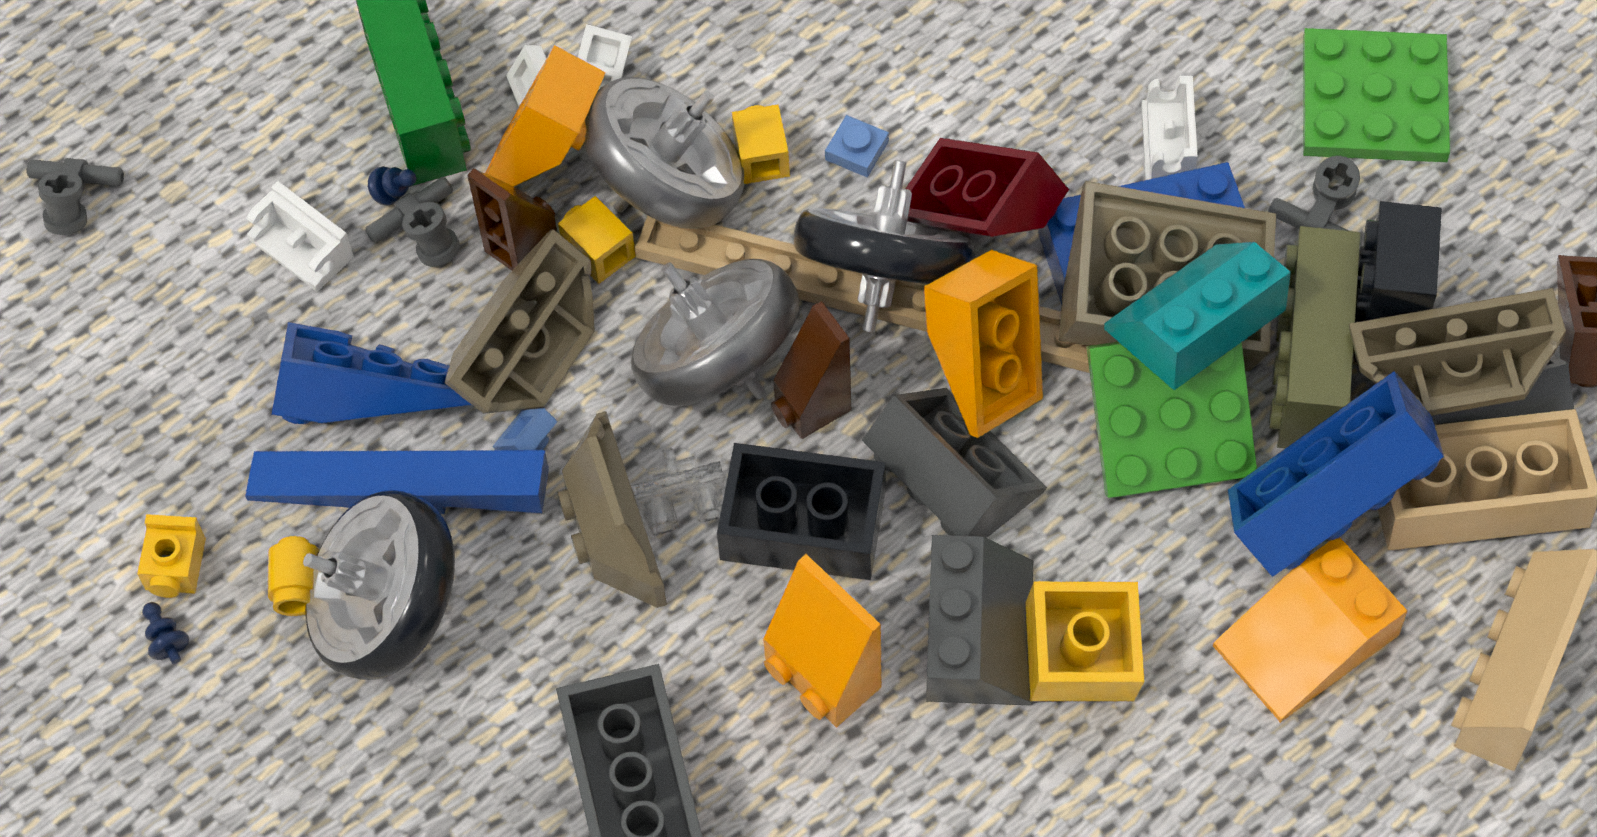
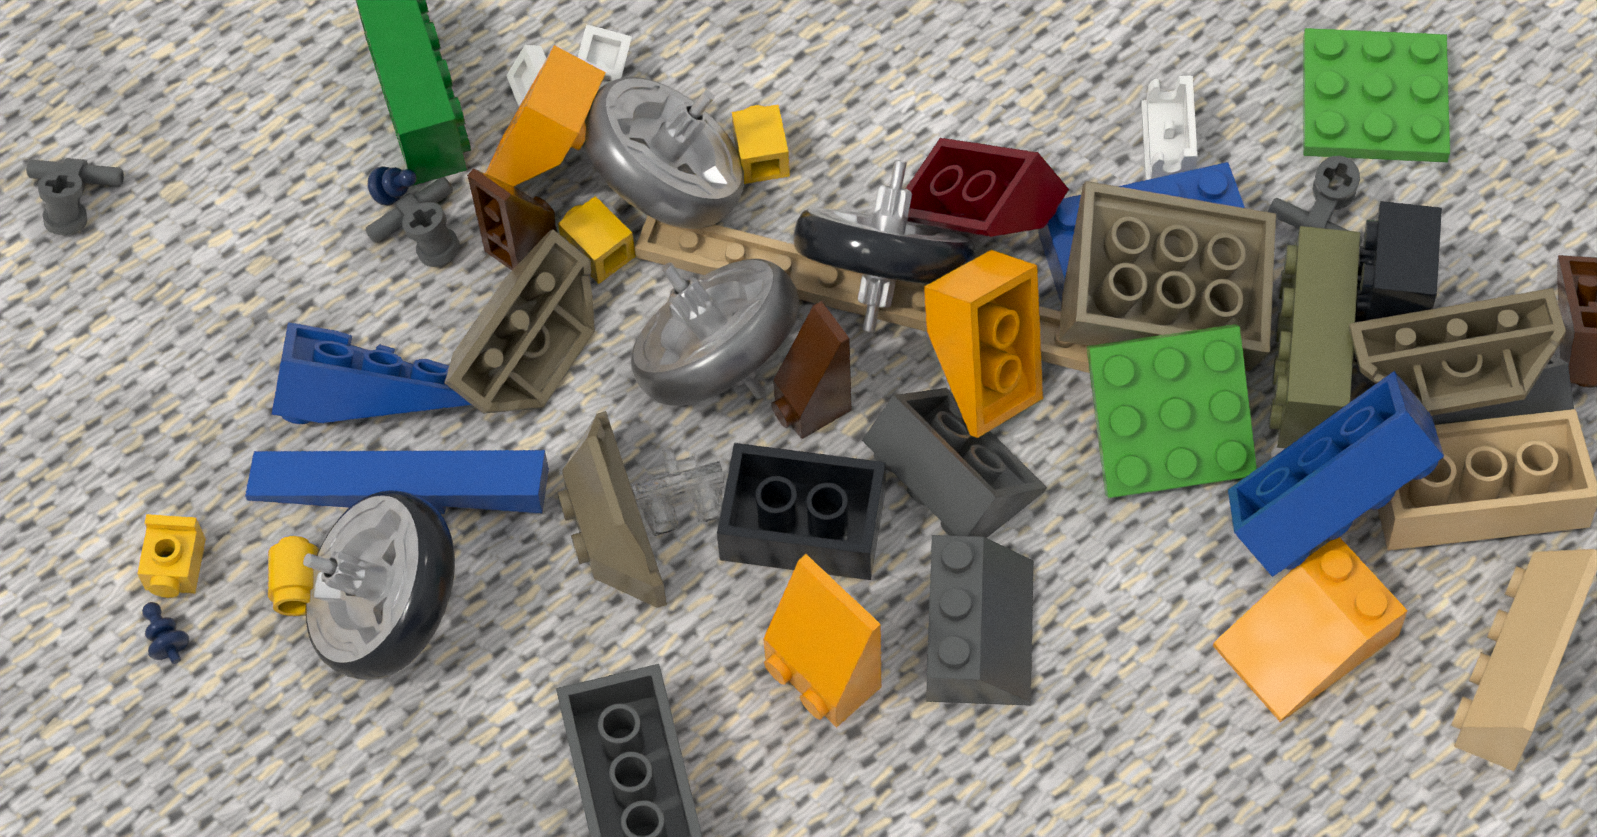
white hinge [246,181,354,292] -> none
medium blue plate [492,408,558,450] -> none
medium blue plate [825,115,889,178] -> none
yellow brick [1025,581,1144,701] -> none
teal slope [1104,242,1291,390] -> none

